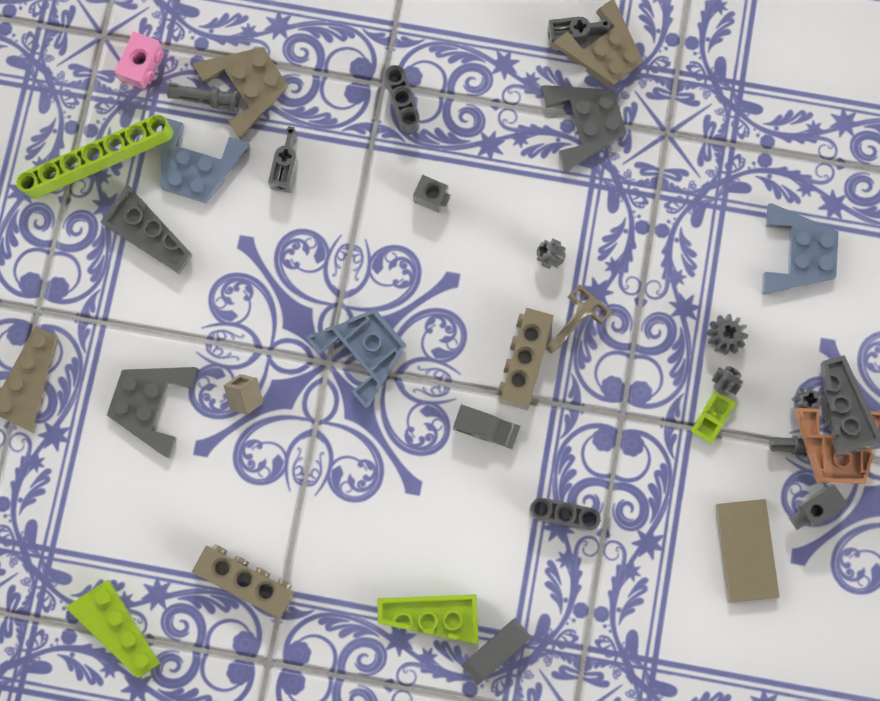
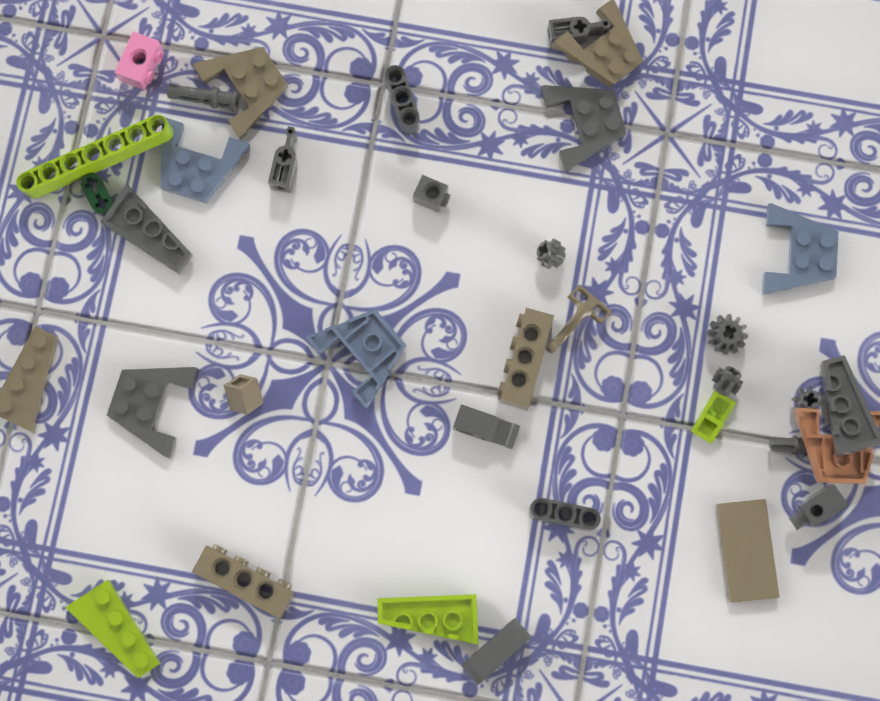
none -> dark green beam [81,173,114,216]

